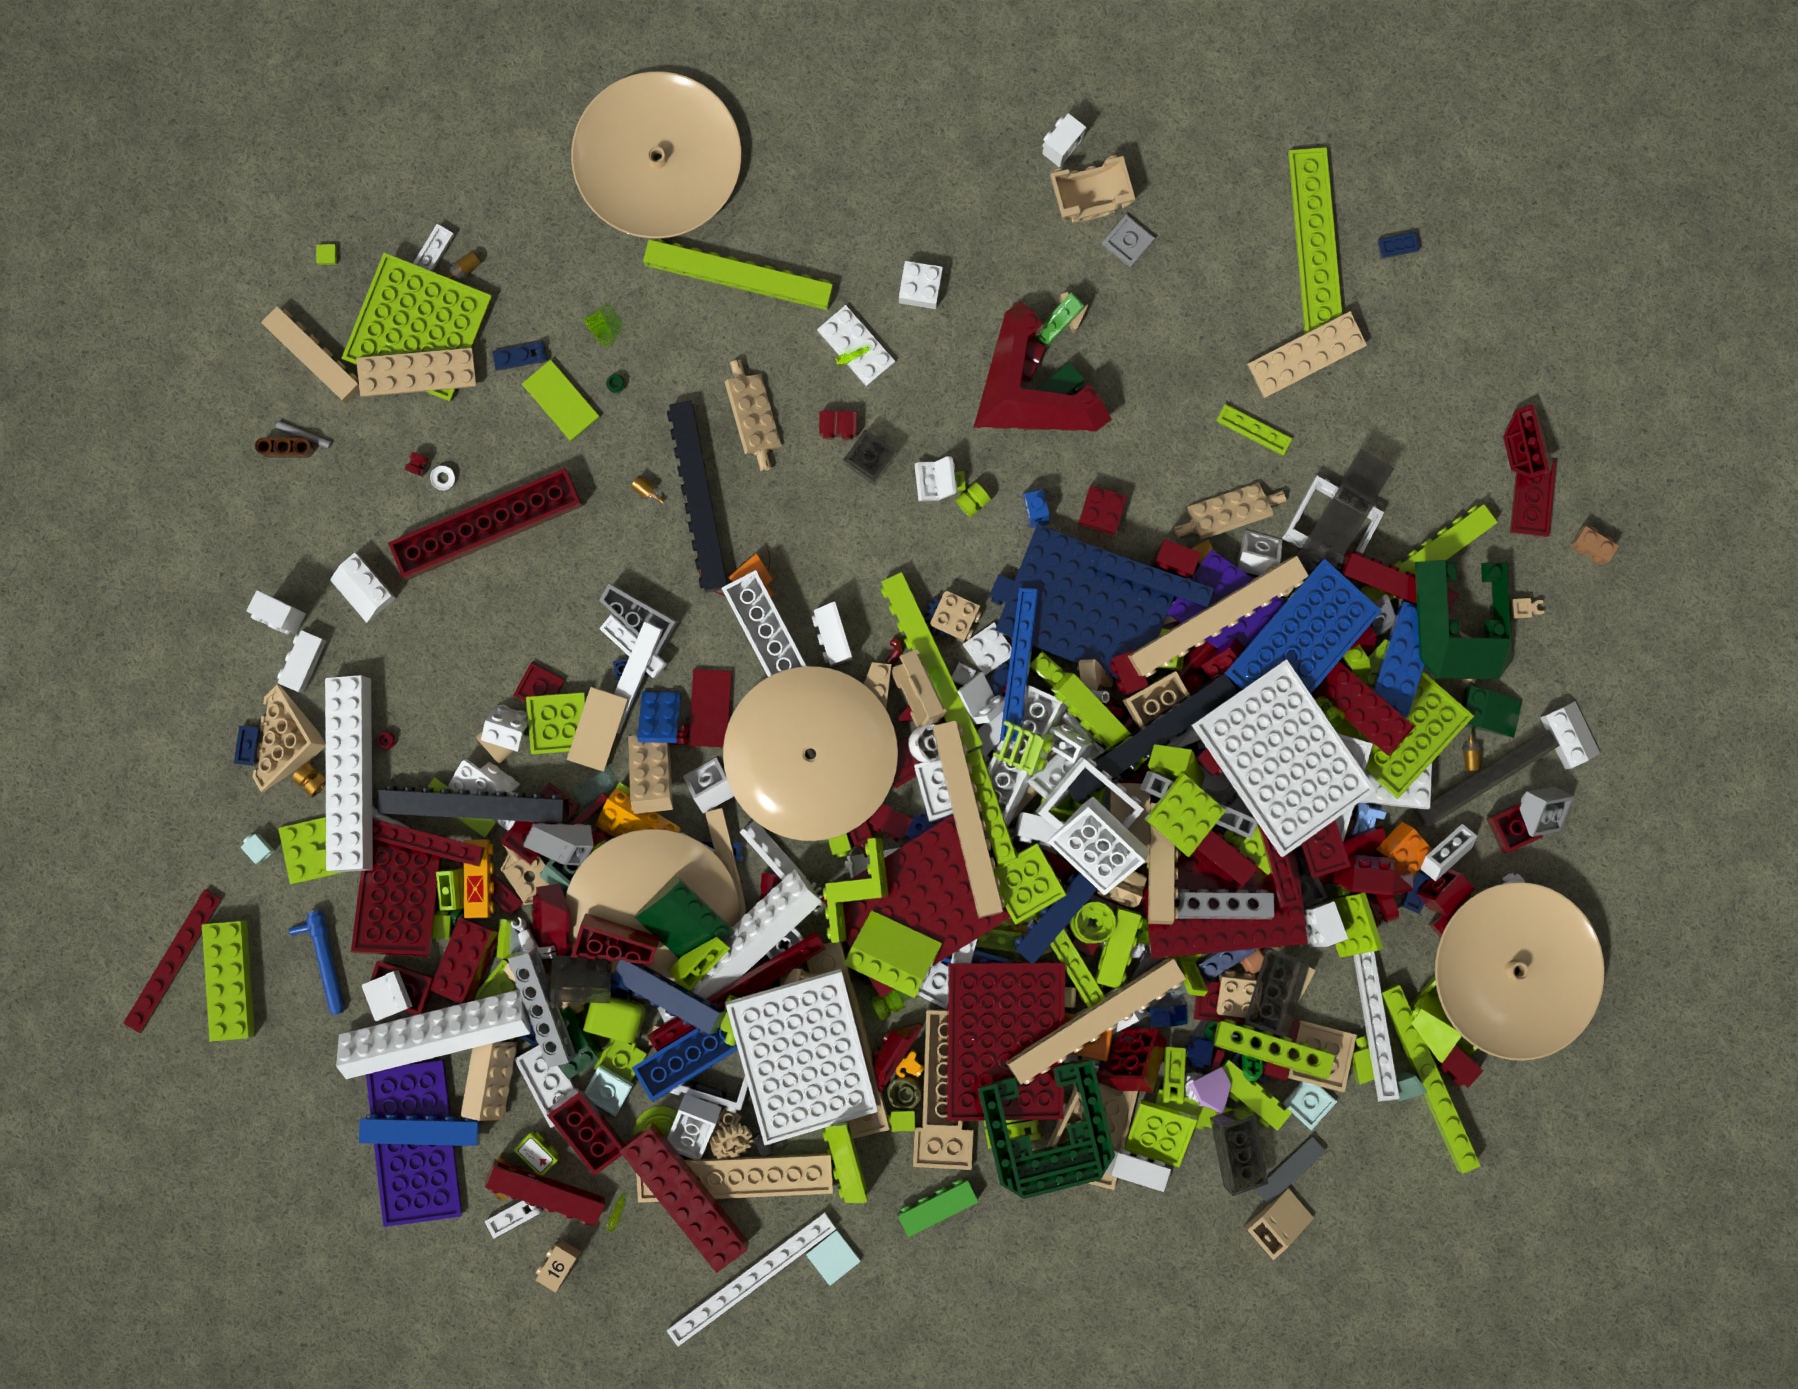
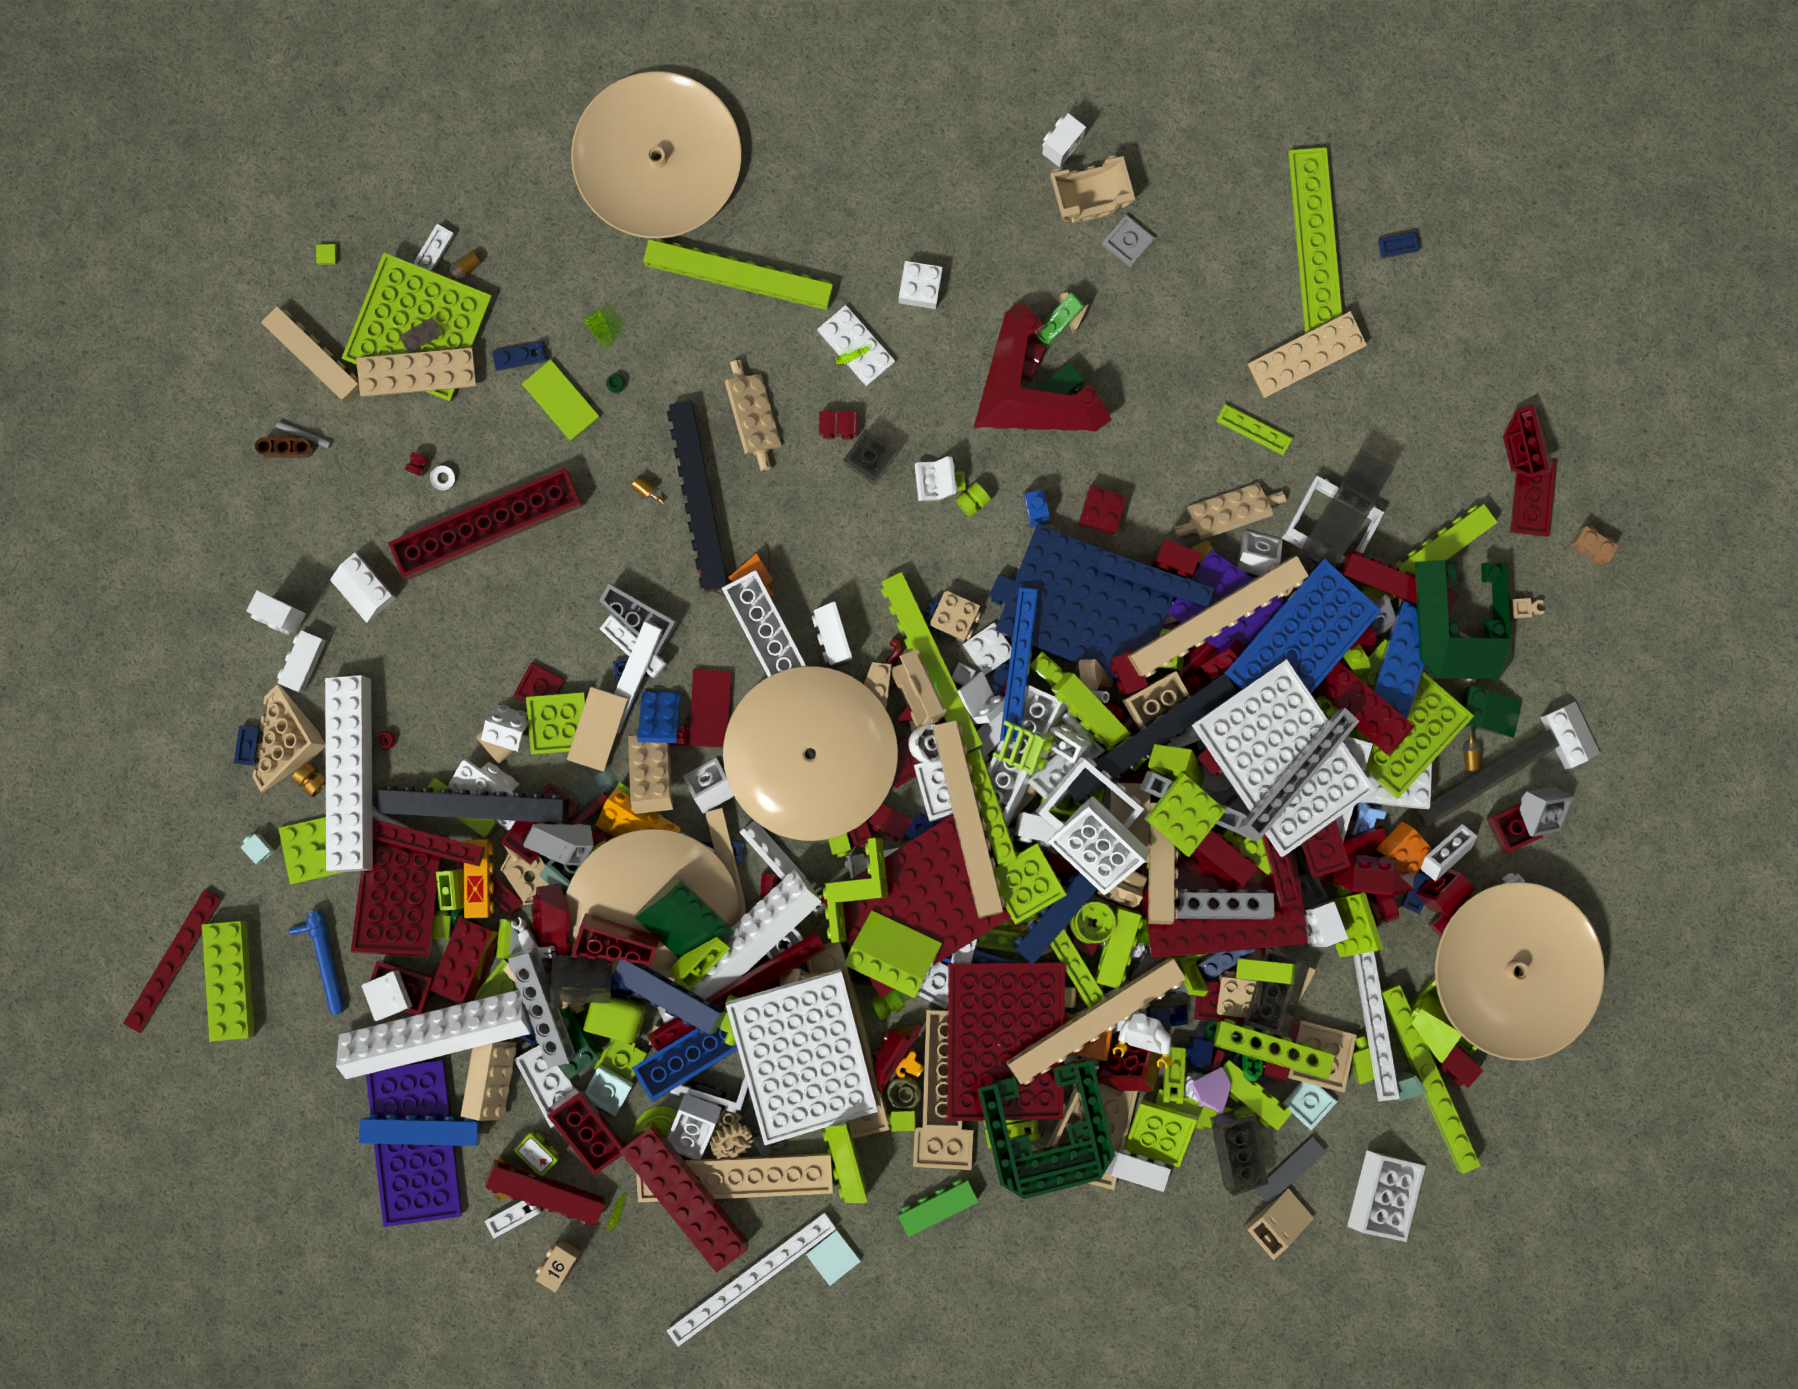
none -> tile [399,318,443,353]
none -> white torso [1113,1013,1172,1069]
none -> lime tile [1236,959,1295,984]
none -> light grey brick [1238,708,1359,841]
none -> white slope [1347,1150,1426,1242]

